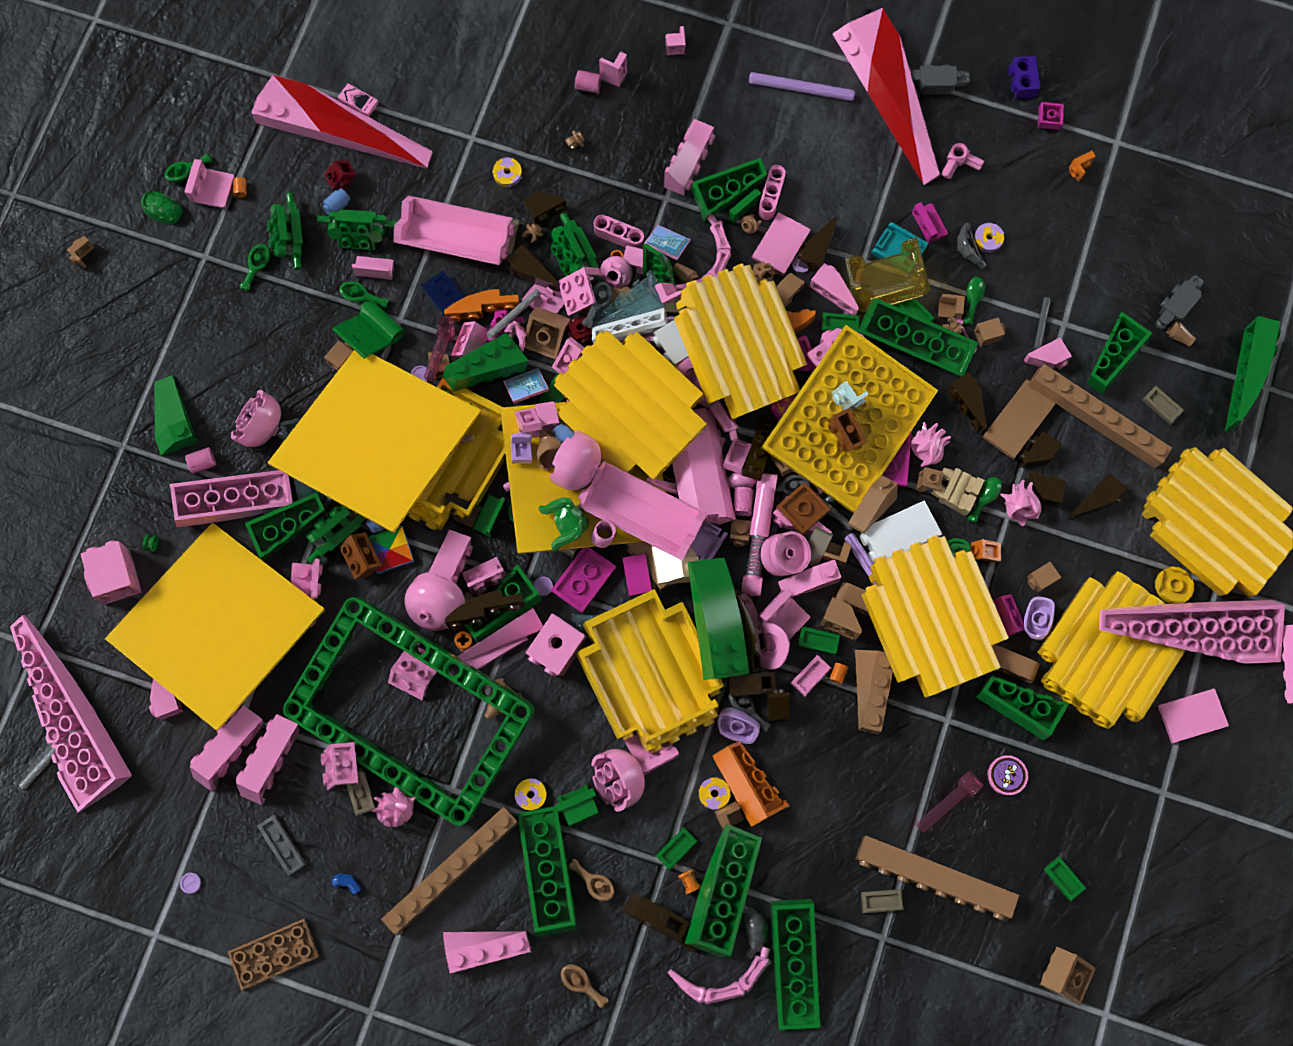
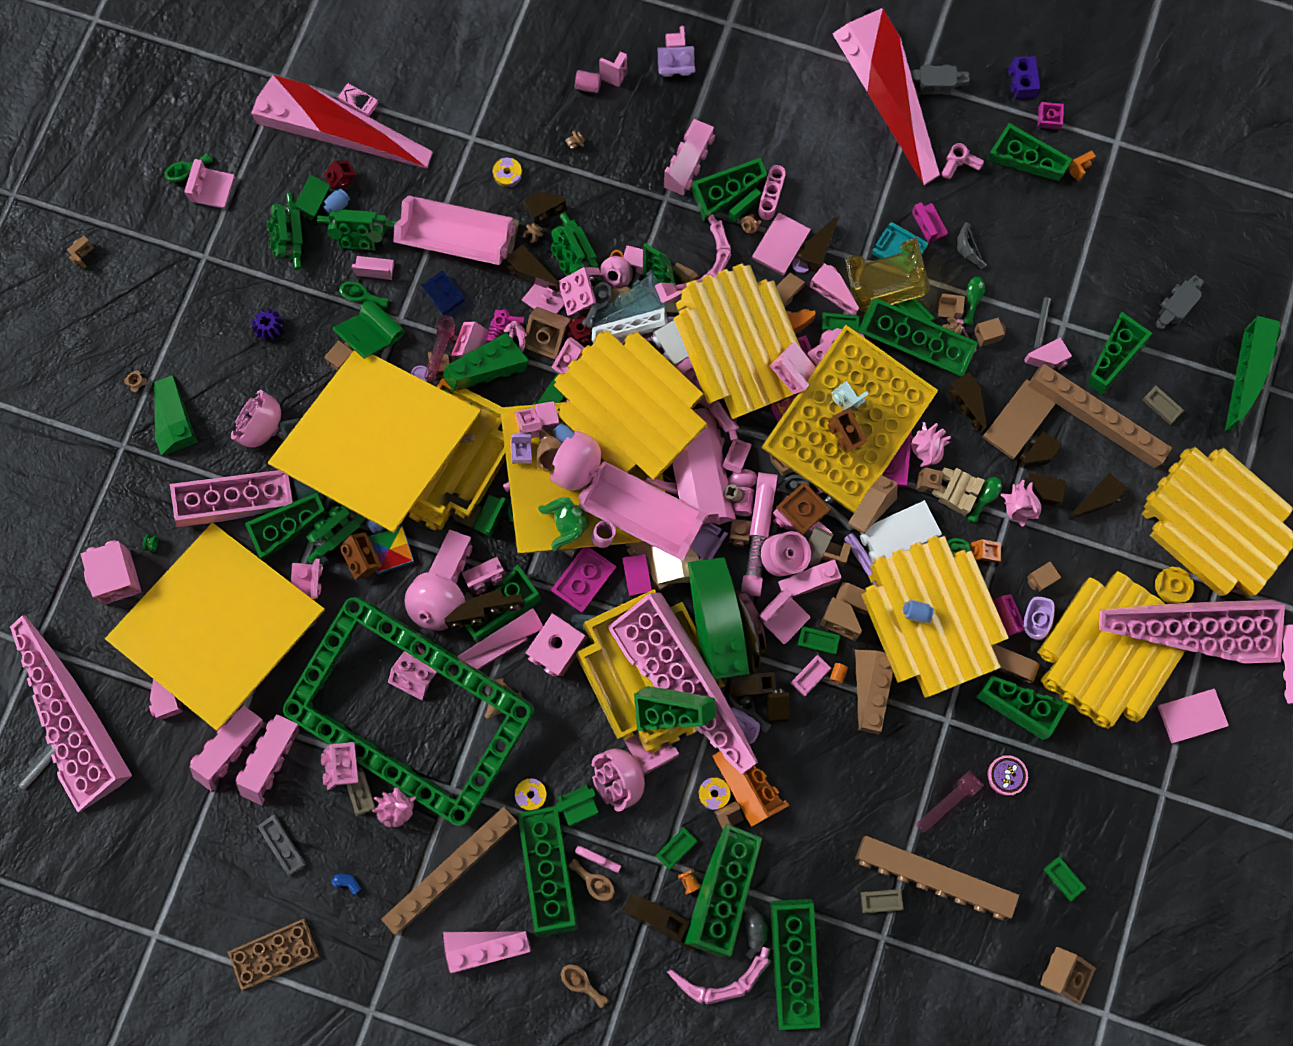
green piece [141,191,183,225] -> none
lavender piece [180,873,201,894] -> none
bright pink piece [185,447,216,474] -> none
orange hinge [233,177,247,198] -> none
green piece [240,244,271,292] -> none
orange slope [444,289,519,322] -> none
orange bush [454,631,474,652] -> none
light grey bar [486,289,541,339] -> none
piece [504,368,549,404] -> none
lavender piece [533,577,553,596] -> none
bright pink beam [594,215,644,249] -> none
piece [644,225,691,260] -> none
dark brown slope [742,416,778,481] -> none
lavender axle [749,72,855,101] -> none
medium nougat gear [753,261,775,283] -> none
bright pink hat [760,622,790,669] -> none
lavender piece [974,223,1004,253] -> none
medium nougat cone [1166,321,1196,347] -> none
none -> medium nougat plate [124,370,147,392]
none -> dark purple gear [251,308,283,341]
none -> green panel [294,175,330,221]
none -> bright pink piece [575,846,621,873]
none -> bright pink wedge [608,592,758,774]
none -> green wedge [634,686,716,731]
none -> lavender bracket [658,46,695,76]
none -> dark tan axle [724,484,744,503]
none -> bright pink bracket [770,342,816,395]
none -> medium blue brick [902,599,934,623]
none -> green wedge [987,123,1072,181]

